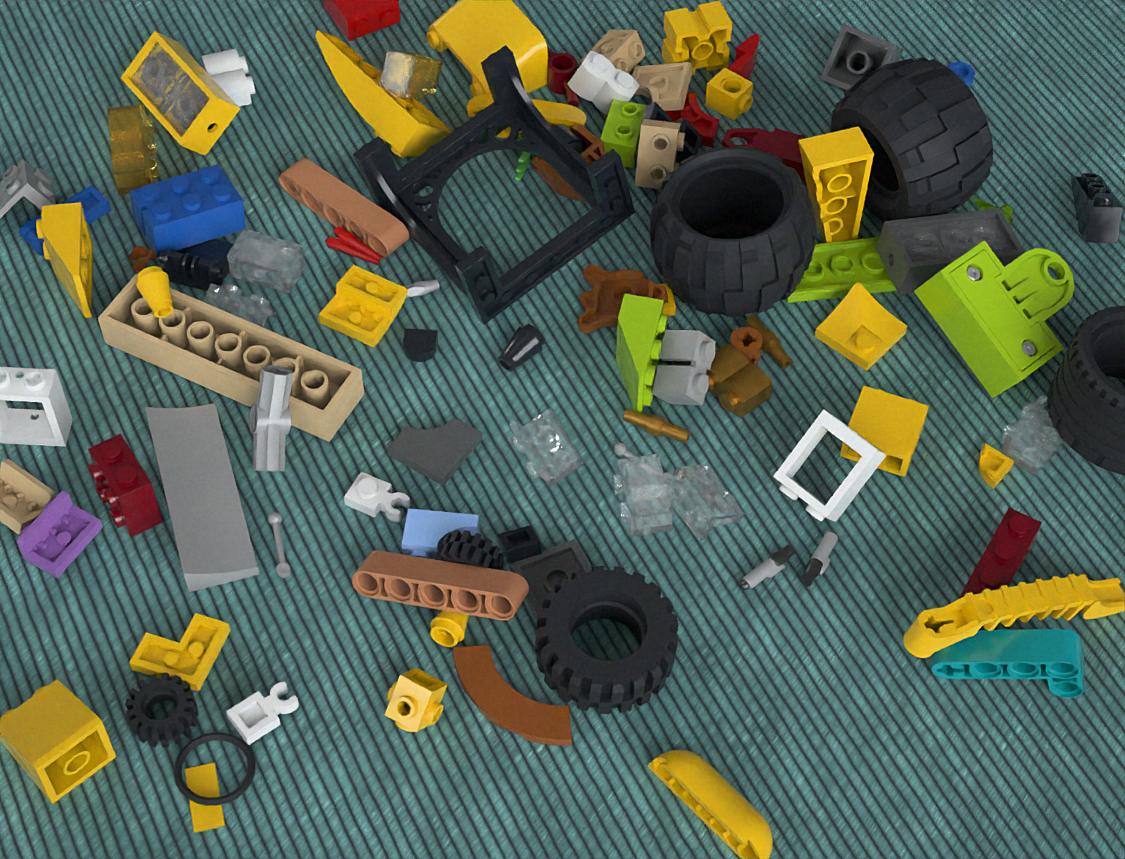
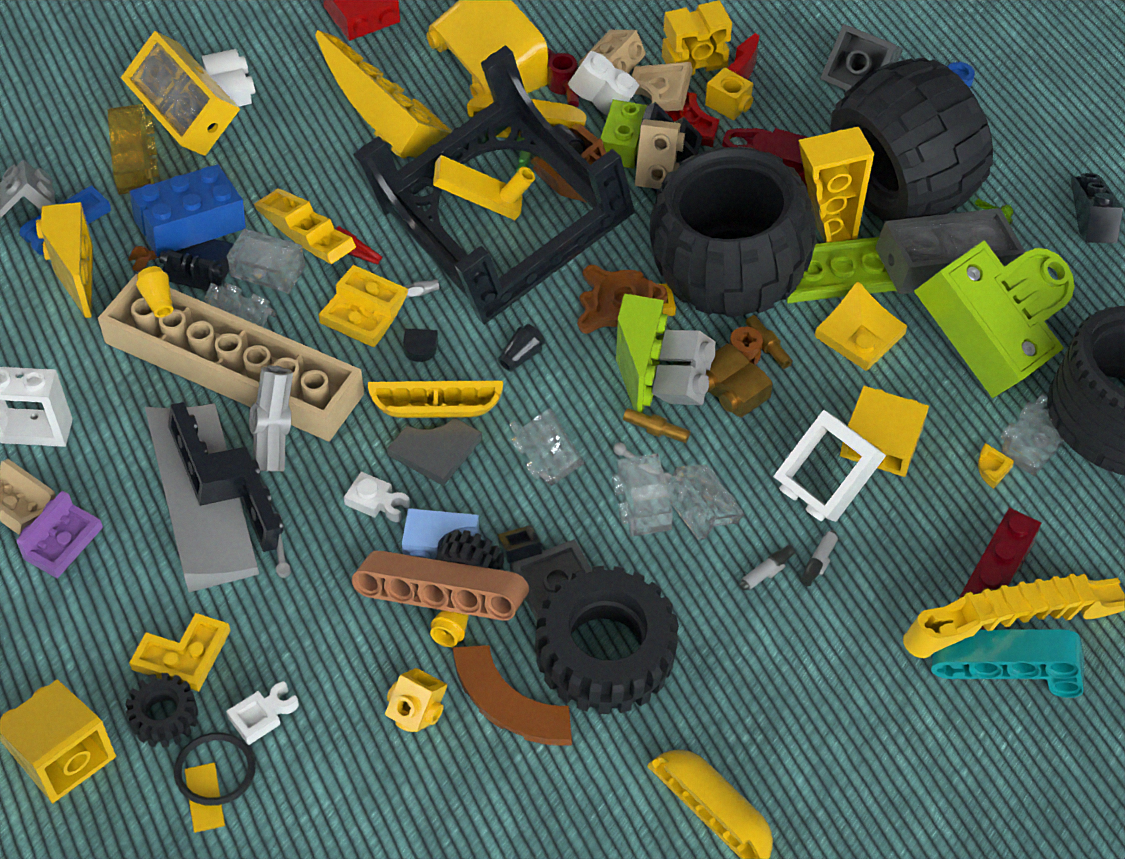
dark red brick [87,433,163,538] -> none
nougat beam [278,158,409,258] -> none
clear yellow brick [379,50,443,99] -> none
none -> black bracket [168,402,283,552]
none -> yellow slope [254,188,356,264]
none -> yellow brick [368,381,503,418]
none -> yellow piece [433,155,535,220]

